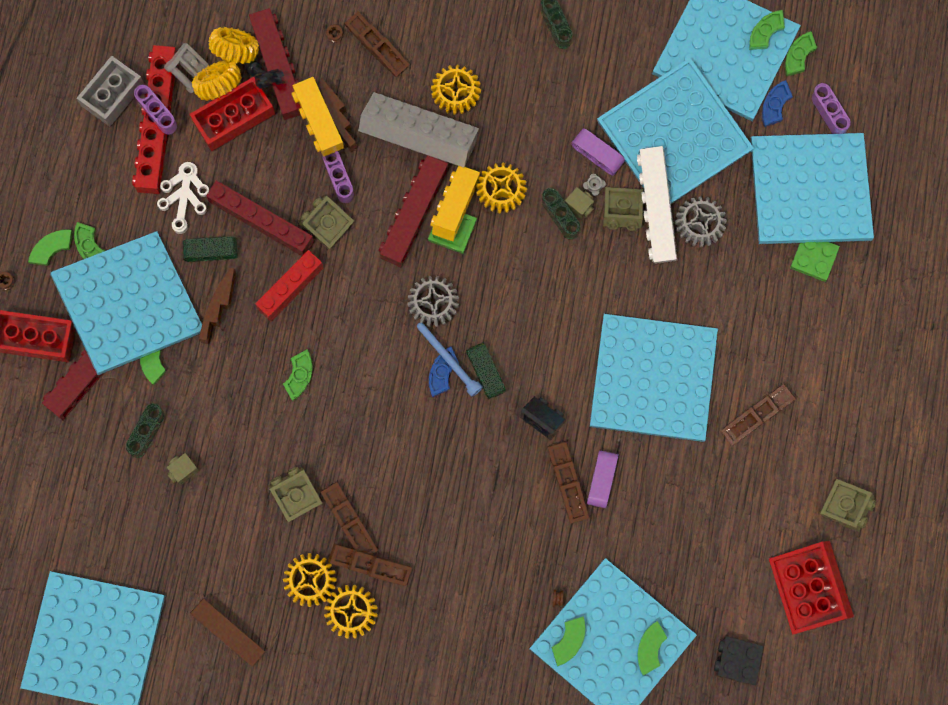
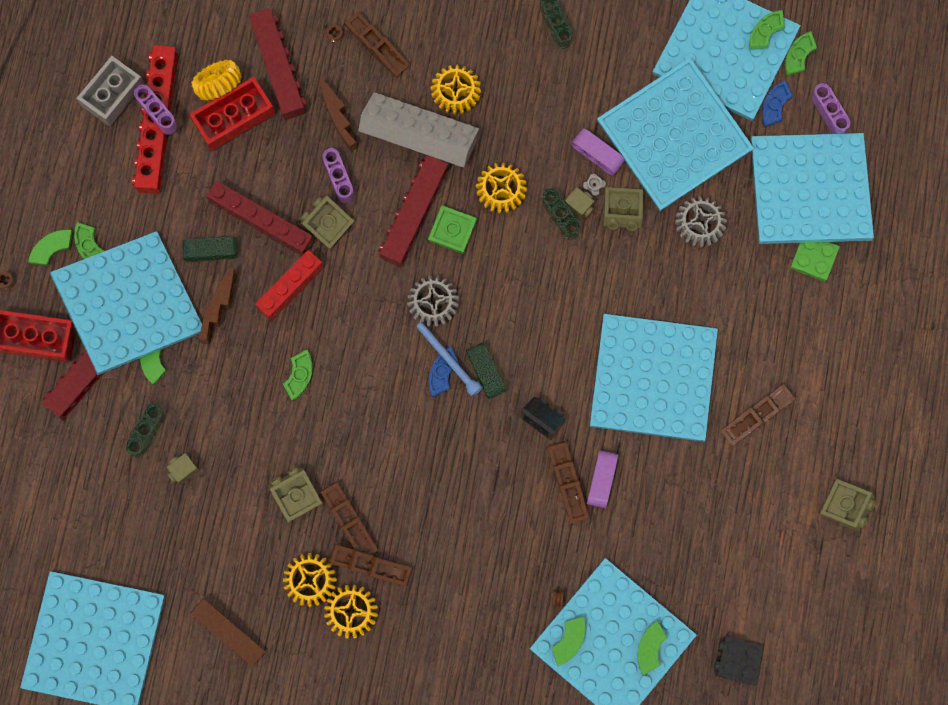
white plant [157,162,209,234] -> none
light grey plate [164,43,210,93] -> none
yellow gear [209,27,259,64] -> none
black bar [245,60,285,89] -> none
yellow brick [291,77,344,157] -> none
yellow brick [430,166,480,241] -> none
white brick [637,146,678,264] -> none
red slope [769,541,854,635] -> none

